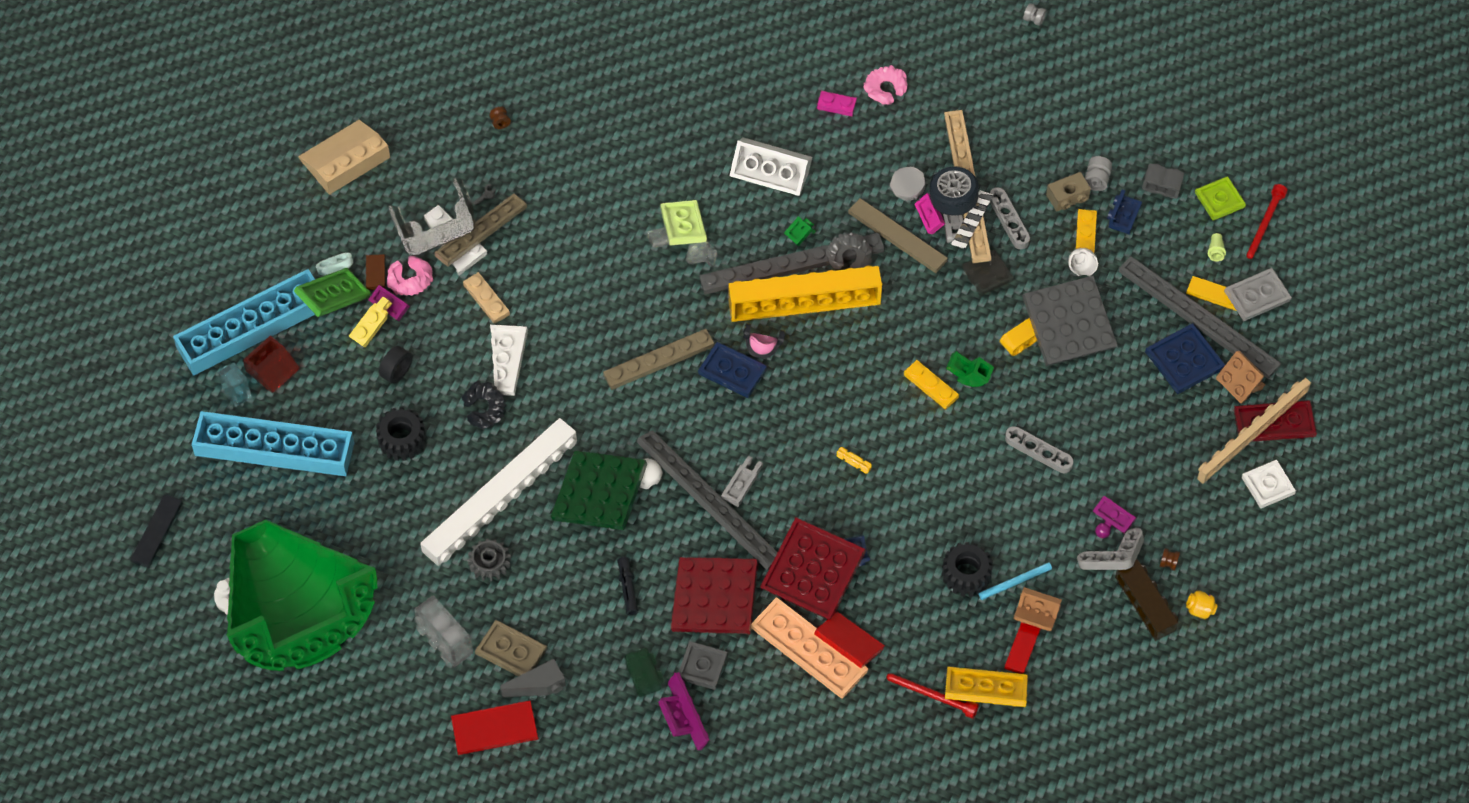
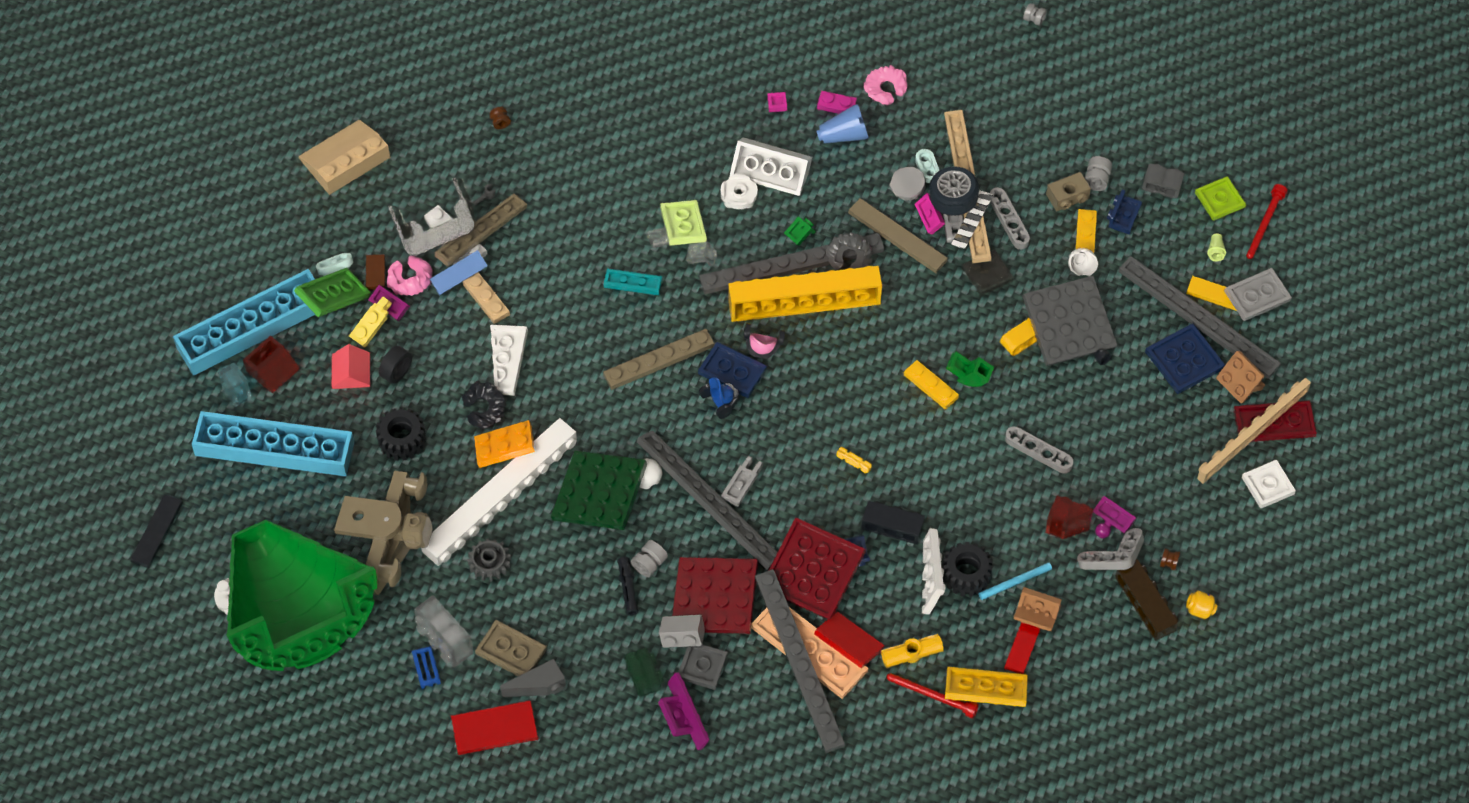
none -> coral slope [332,344,370,389]
none -> dark tan piece [334,471,432,595]
none -> blue tile [412,646,441,689]
none -> medium blue tile [430,250,488,296]
none -> light orange plate [474,420,535,468]
none -> teal tile [603,269,662,295]
none -> light grey wheel [631,540,668,578]
none -> light grey brick [659,615,705,648]
none -> cap [698,377,739,419]
none -> white plate [721,174,758,209]
none -> dark grey plate [755,569,845,753]
none -> dark pink plate [767,92,787,112]
none -> medium blue cone [817,104,869,143]
none -> black brick [861,500,925,545]
none -> yellow piece [881,634,944,668]
none -> light aqua plate [915,149,939,183]
none -> white wing [922,528,945,615]
none -> clear red slope [1045,496,1094,540]
none -> black hinge [1095,349,1111,365]

